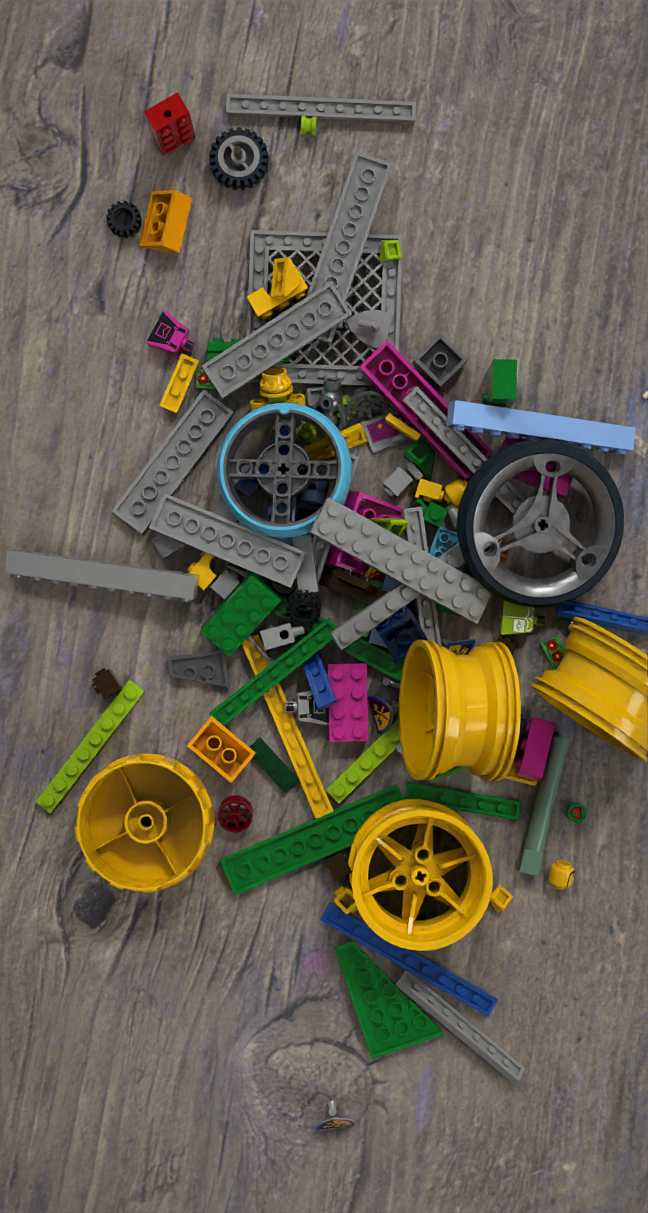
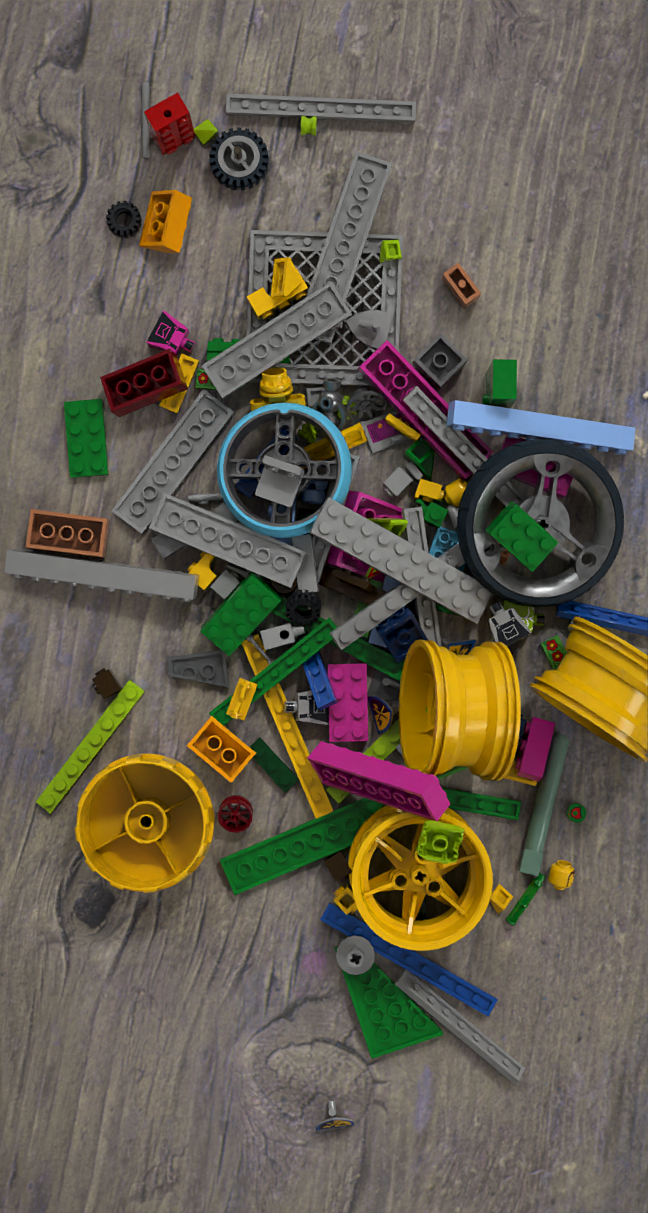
none -> nougat brick [26,509,110,558]
none -> green plate [64,399,109,478]
none -> dark red brick [100,349,188,417]
none -> light grey bar [142,82,150,159]
none -> light grey piece [188,493,223,504]
none -> lime slope [194,119,219,145]
none -> yellow hinge [226,678,258,721]
none -> light grey bracket [255,455,305,508]
none -> dark pink brick [307,741,450,821]
none -> light grey piece [336,935,375,975]
none -> lime slope [416,820,465,864]
none -> nougat brick [442,263,481,309]
none -> green brick [485,501,559,572]
none -> torso [488,602,531,647]
none -> green piece [506,872,546,926]

